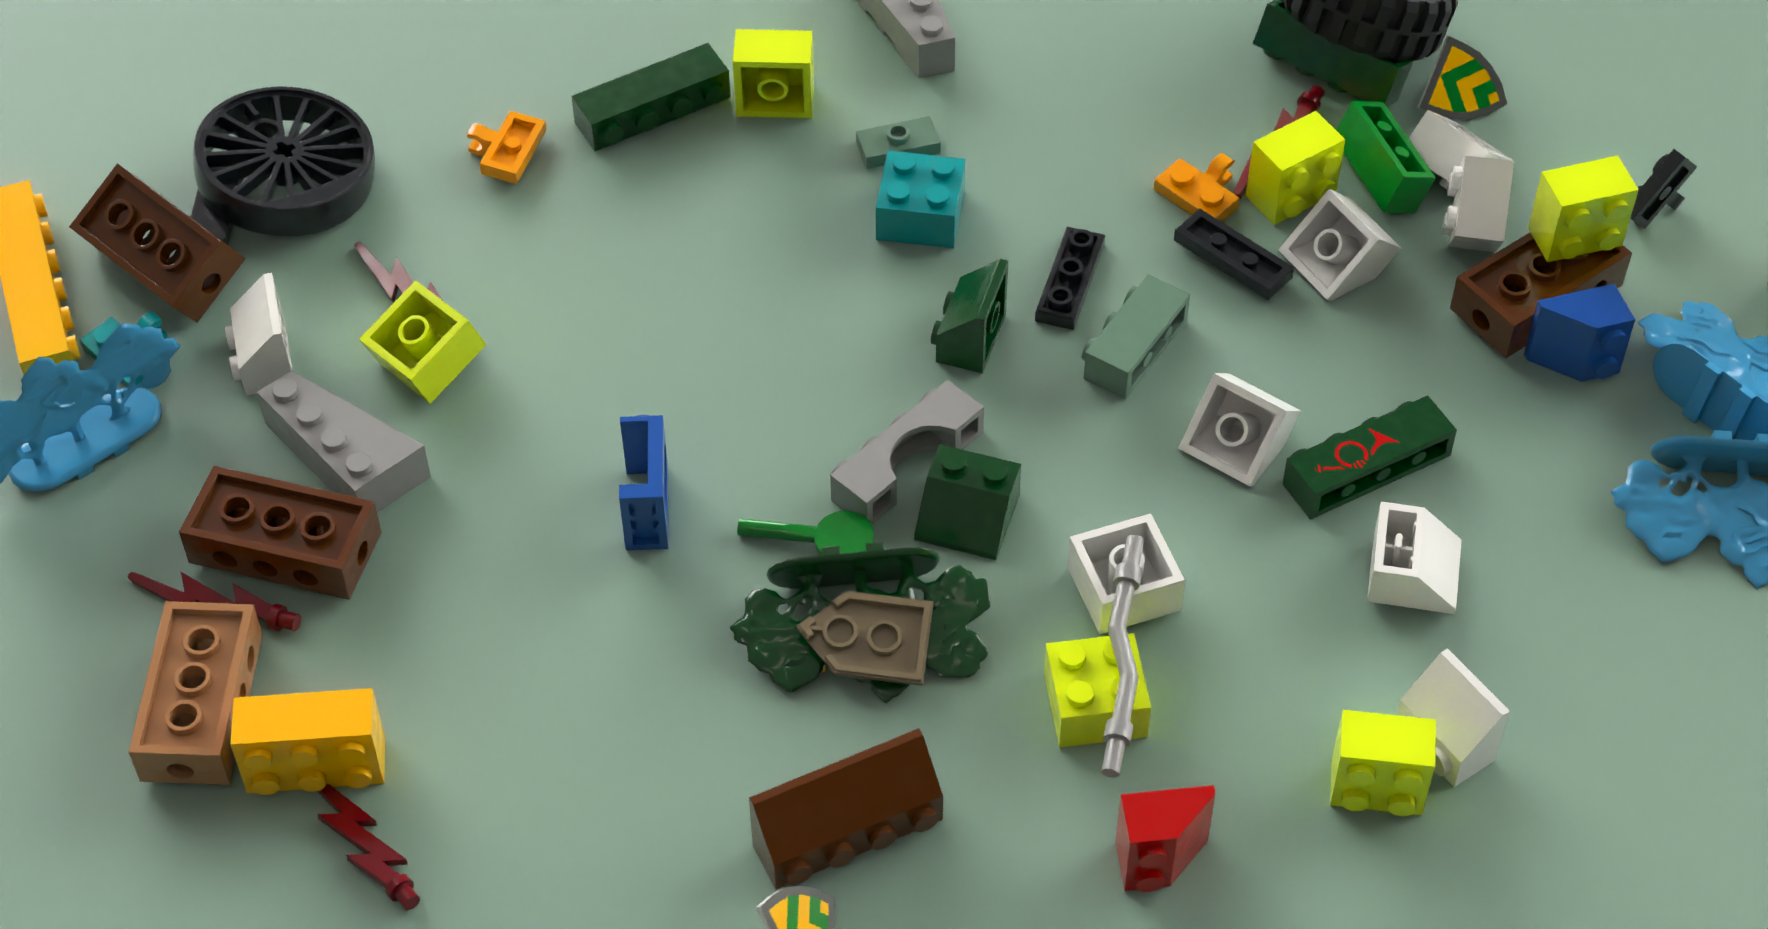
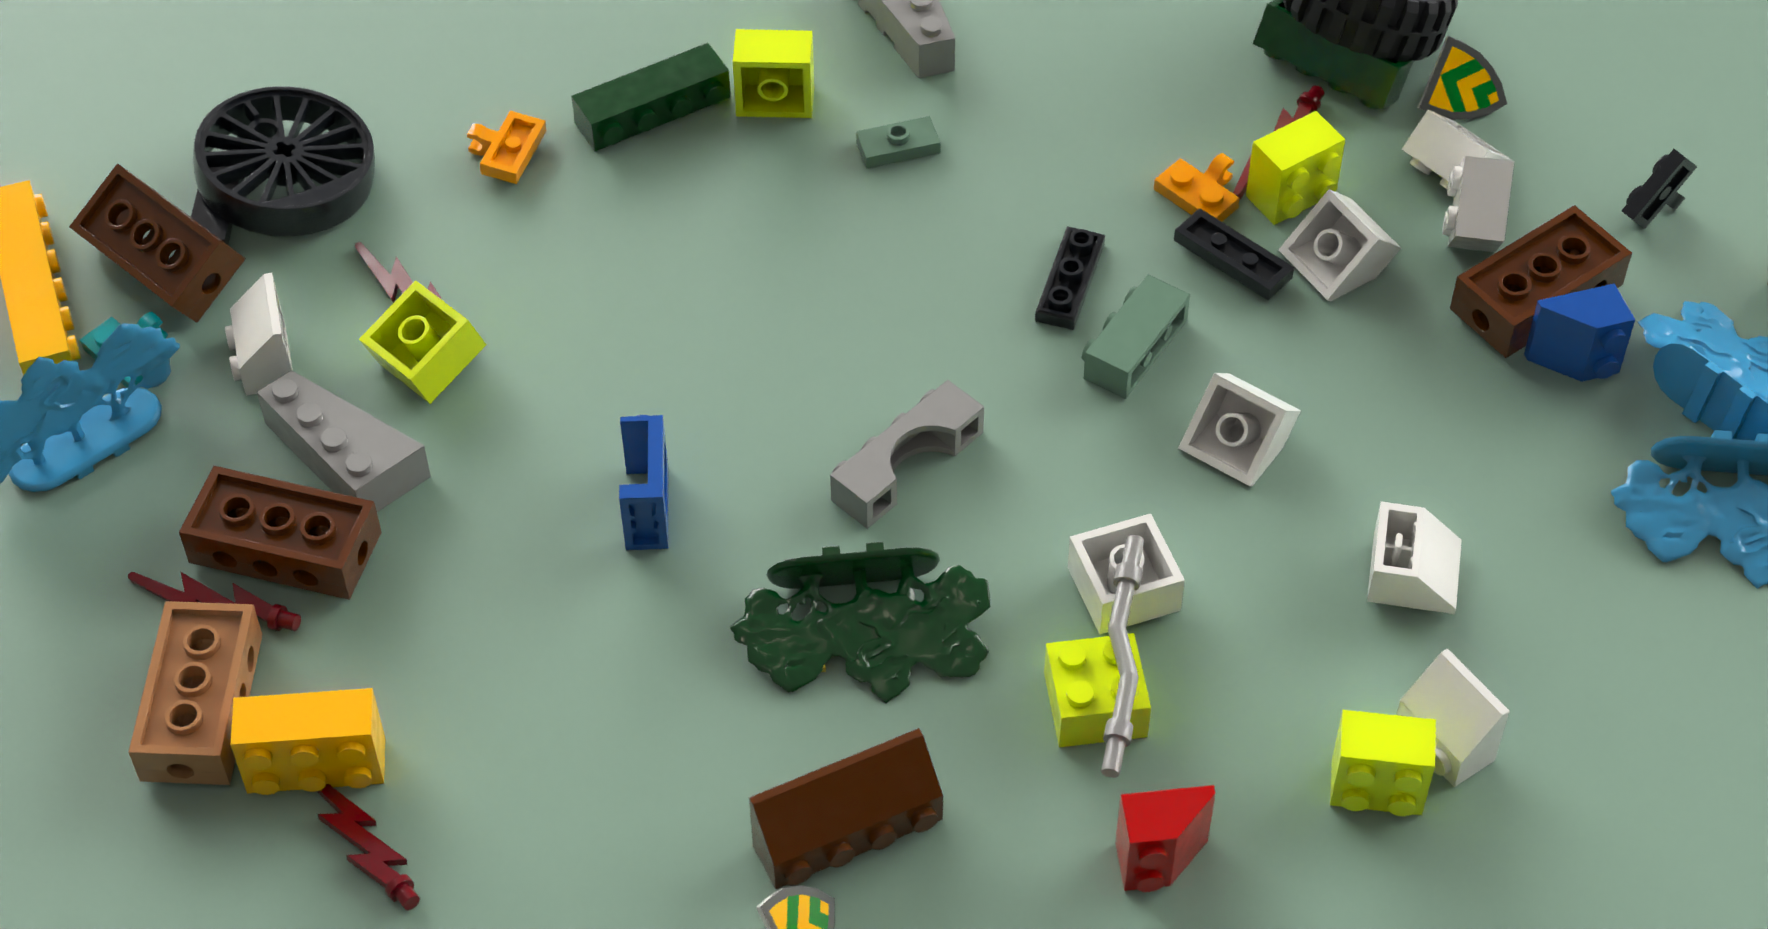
green piece [737,511,874,555] -> none
dark tan tile [796,591,934,686] -> none
teal brick [876,150,966,248] -> none
dark green slope [914,444,1021,560] -> none
dark green slope [931,259,1008,374] -> none
dark green brick [1282,395,1457,520] -> none
green brick [1336,101,1436,214] -> none
neon yellow brick [1528,155,1639,262] -> none

